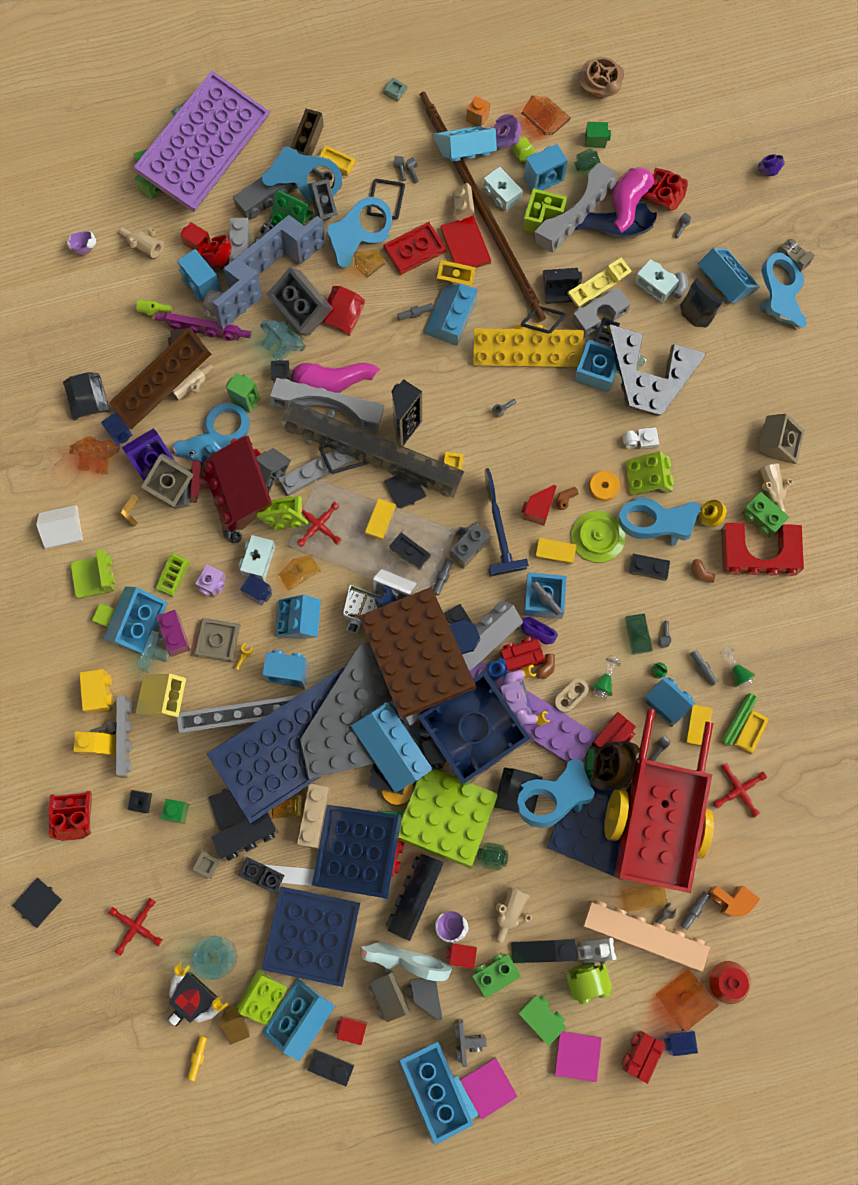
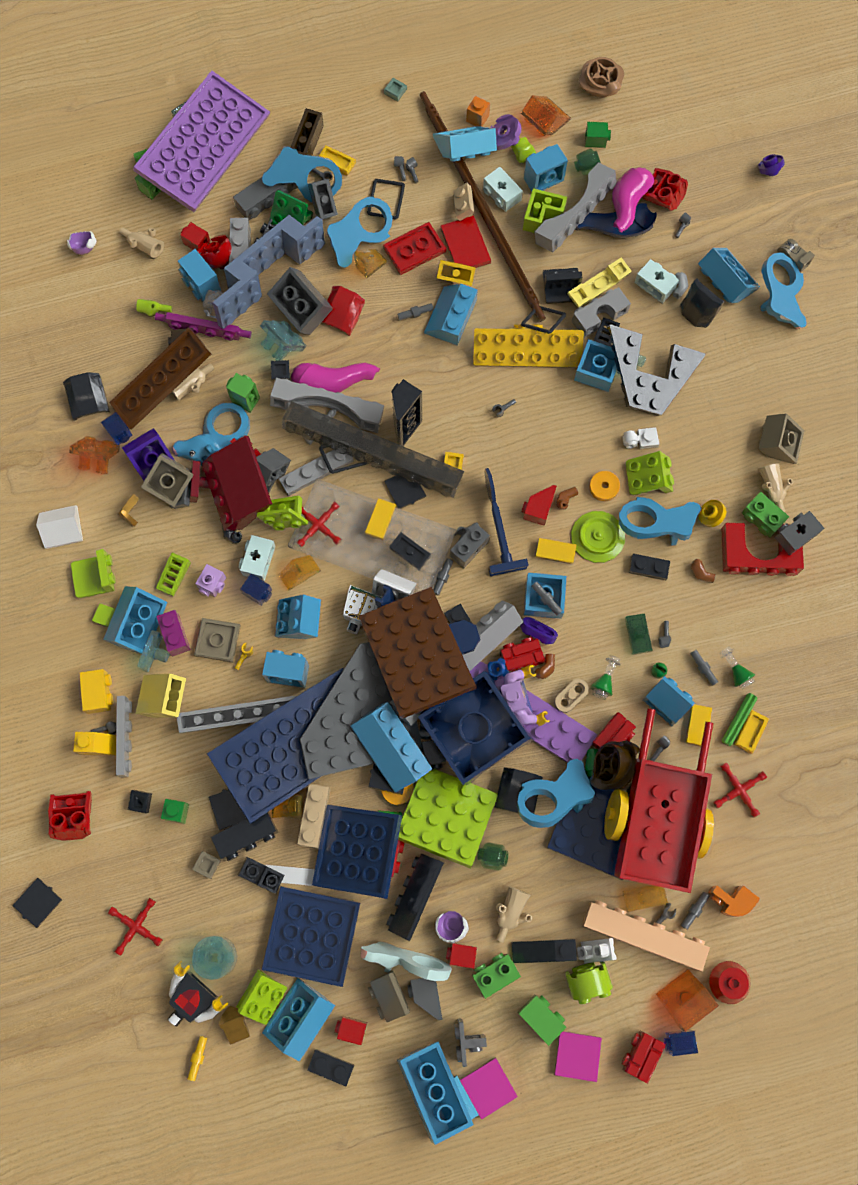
none -> dark grey brick [775,511,825,555]

